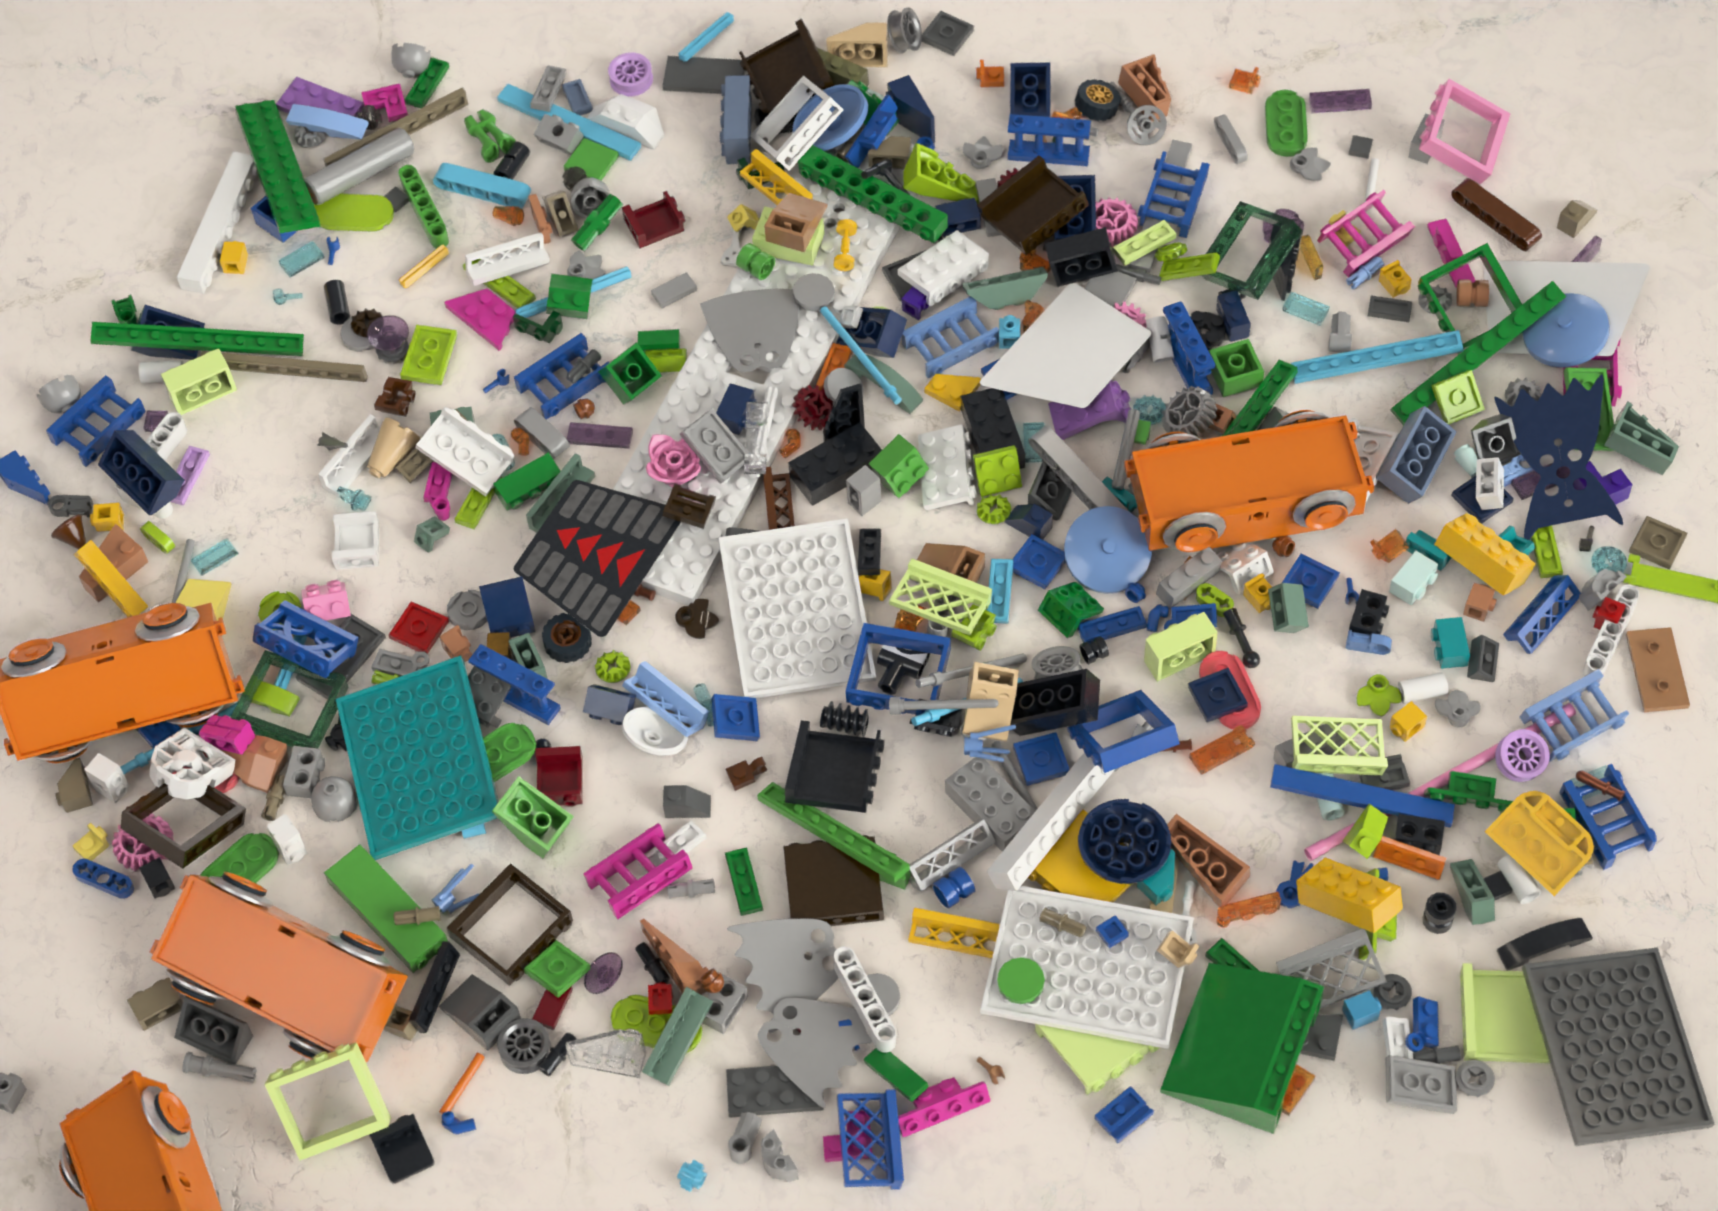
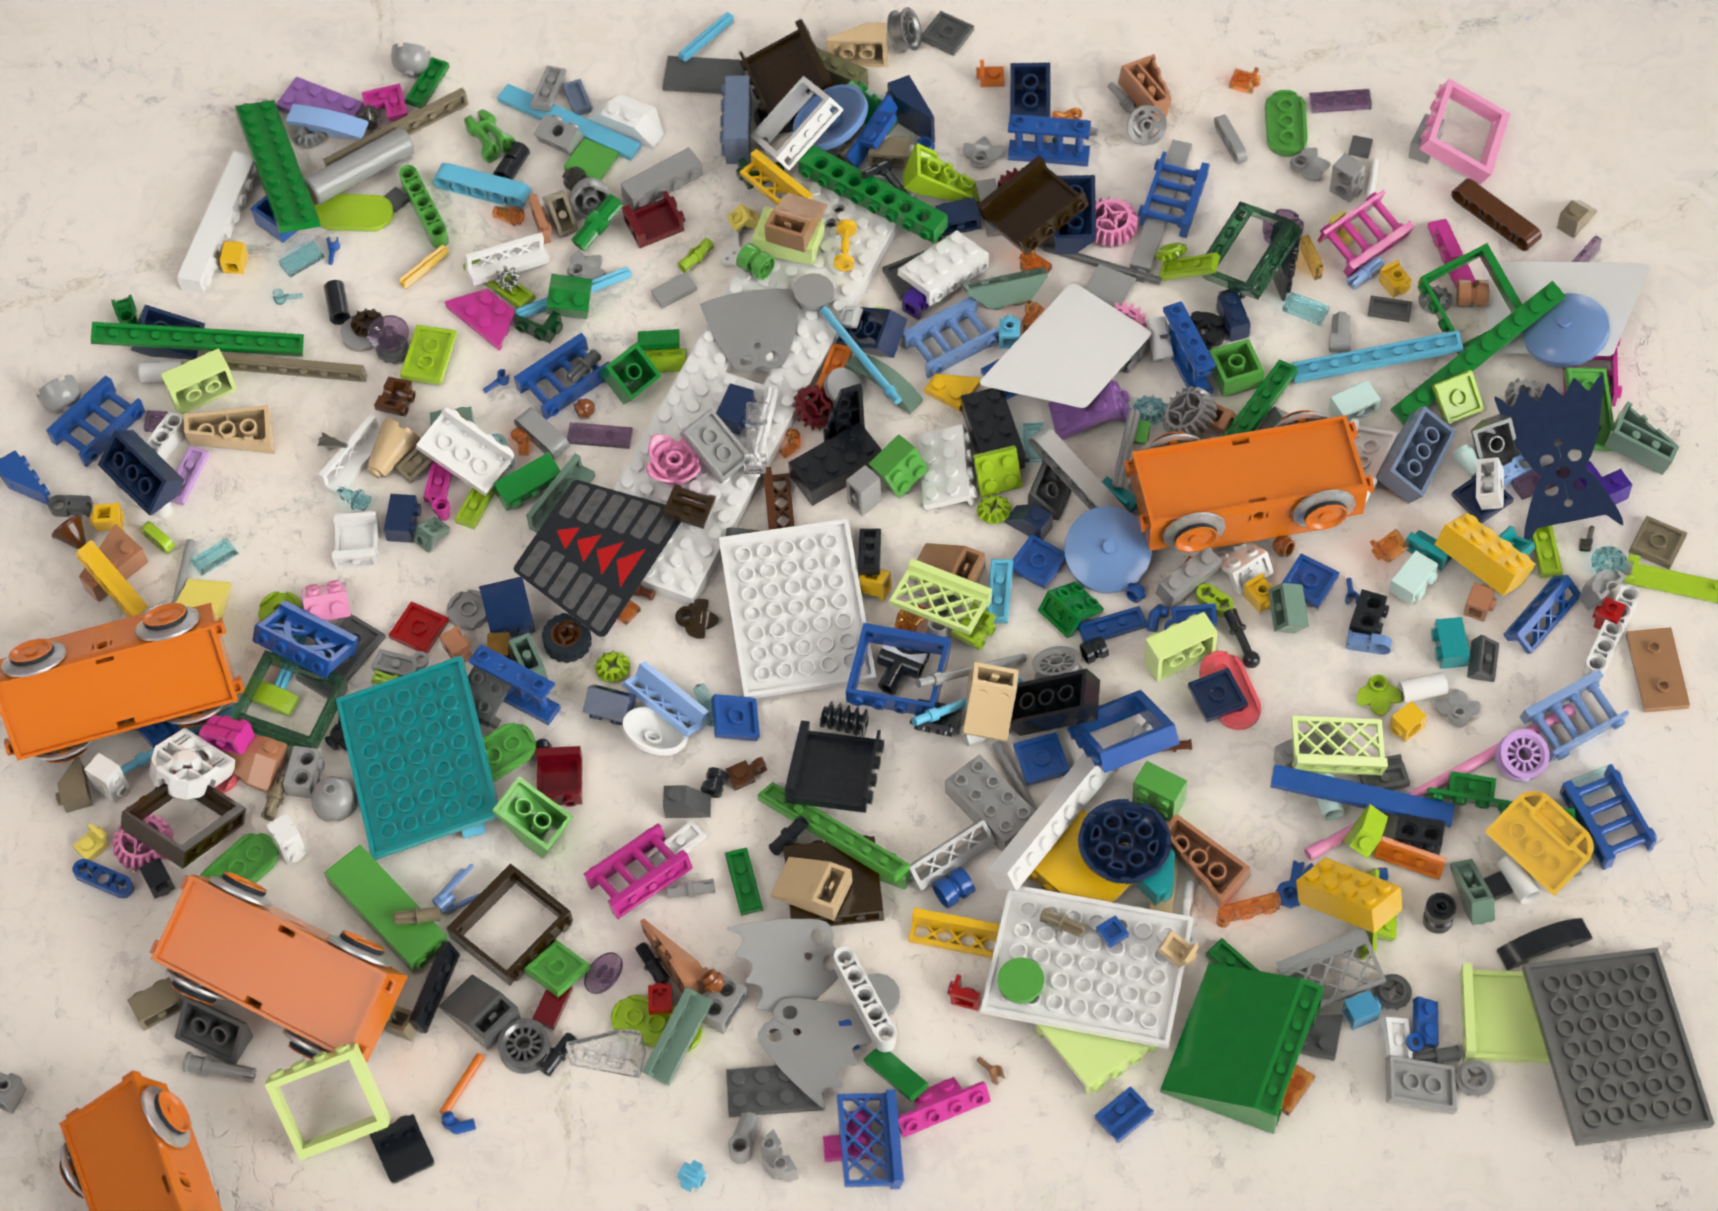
lavender wheel [608,53,653,96] -> none
light grey piece [889,696,999,715] -> none
medium blue plant [964,725,1016,762] -> none
black brick [1045,227,1118,287] -> none
black wheel [1074,79,1121,121] -> none
yellowish green plate [1113,220,1176,266] -> none
clear orange plate [1189,725,1255,775] -> none
copper piece [1576,770,1625,801] -> none
none -> tan wedge [184,405,275,454]
none -> dark blue brick [383,494,421,543]
none -> clear smoke gear [494,265,521,291]
none -> light grey brick [620,147,703,210]
none -> lime pin [677,238,714,273]
none -> black wheel [700,767,729,798]
none -> black pin [768,815,809,856]
none -> tan slope [770,857,852,921]
none -> red bracket [947,974,980,1011]
none -> bright green brick [1132,761,1187,822]
none -> light grey brick [1329,153,1365,203]
none -> light aqua brick [1329,381,1381,422]

